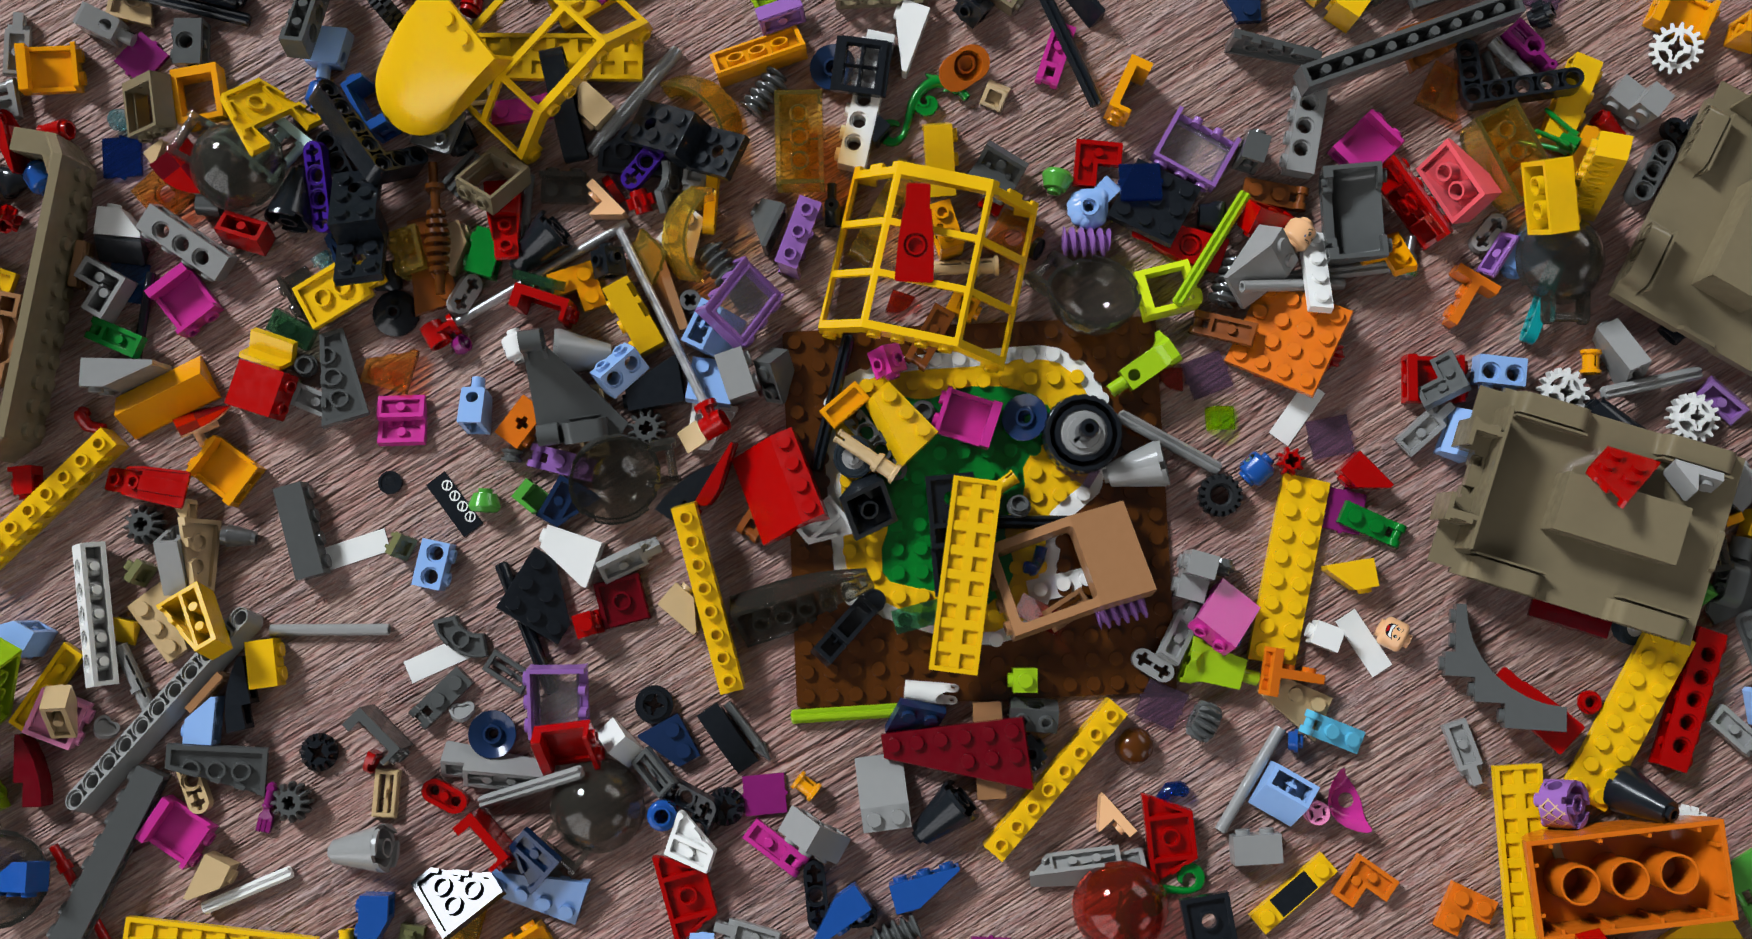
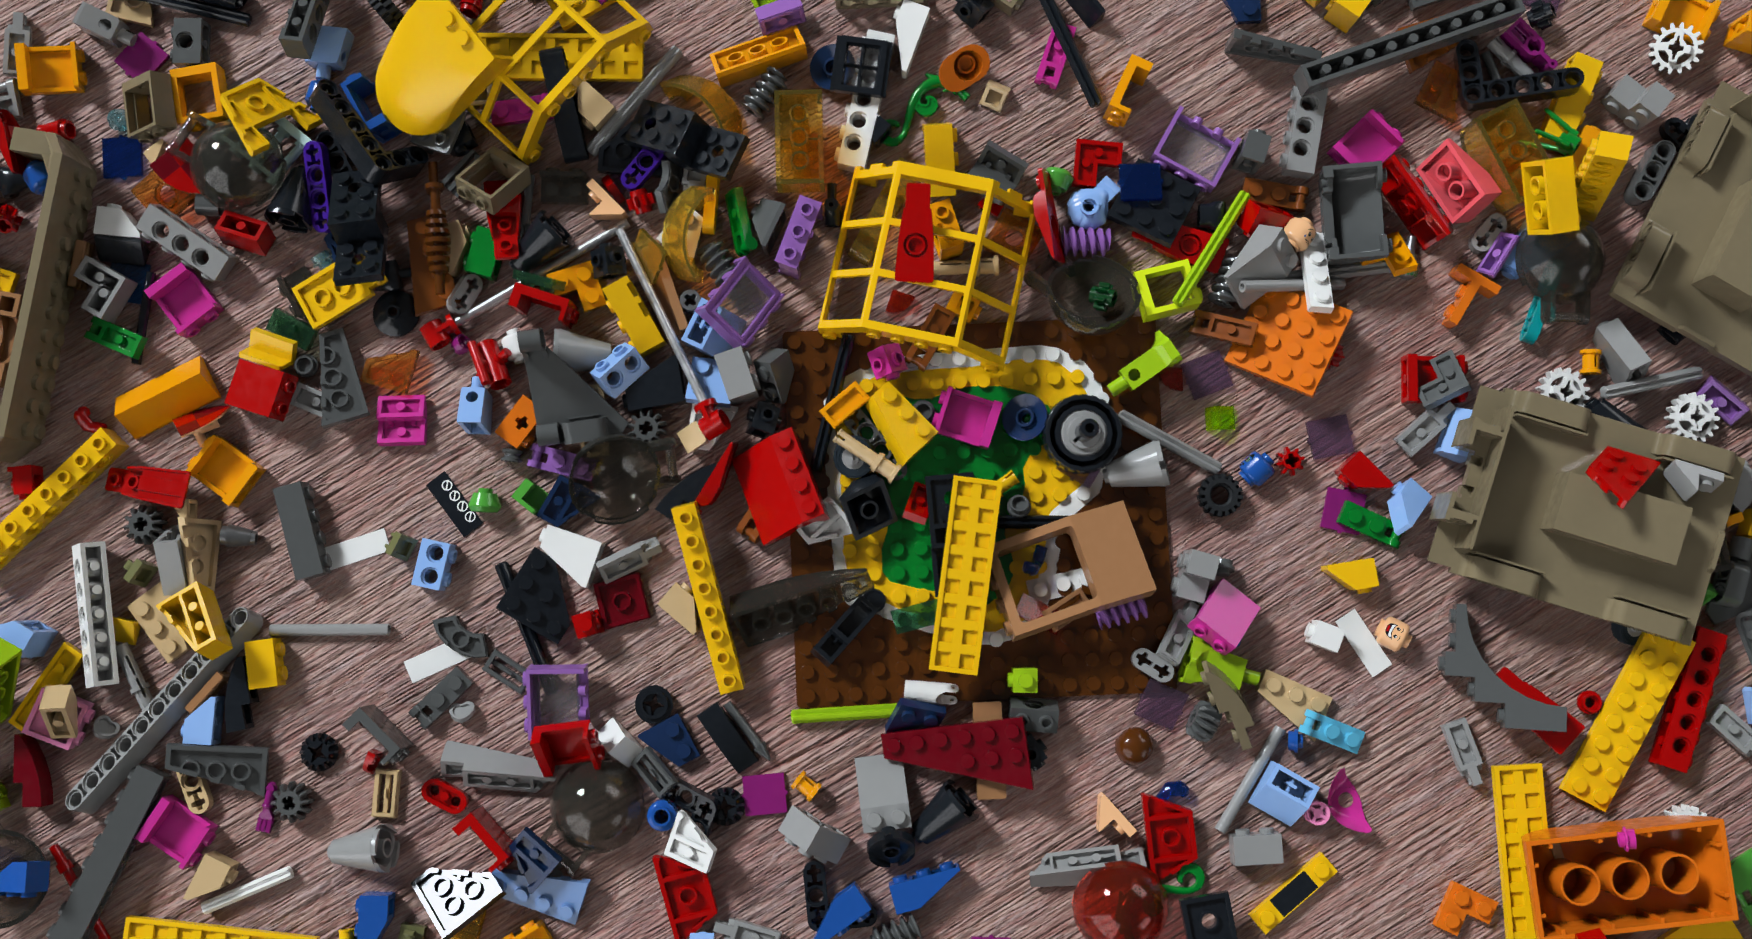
light grey slope [79,357,173,396] -> none
black piece [378,471,403,494] -> none
clear yellow bracket [388,223,428,281] -> none
dark blue dish [468,710,517,758] -> none
light grey axle [478,765,585,809] -> none
dark pink plate [742,817,810,878] -> none
yellow brick [982,697,1128,862] -> none
black piece [1029,237,1045,261] -> none
yellow plate [1246,473,1330,665] -> none
orange bracket [1258,646,1325,697] -> none
white sticker [1269,389,1325,446] -> none
orange plate [1330,853,1400,908] -> none
light blue brick [1470,354,1528,390] -> none
dark red slope [1527,598,1612,639] -> none
medium lavender brick [1533,779,1590,829] -> none
red cone [1589,109,1626,135] -> none
black cone [1603,766,1680,824] -> none
none -> red pin [467,339,512,390]
none -> green plate [724,187,758,257]
none -> black brick [746,401,782,439]
none -> black plate [867,826,915,868]
none -> red slope [902,481,928,525]
none -> red piece [1033,167,1065,264]
none -> dark green gear [1089,281,1118,312]
none -> dark tan slope [1200,660,1254,751]
none -> light blue slope [1387,478,1432,536]
none -> dark pink plate [1617,827,1637,852]

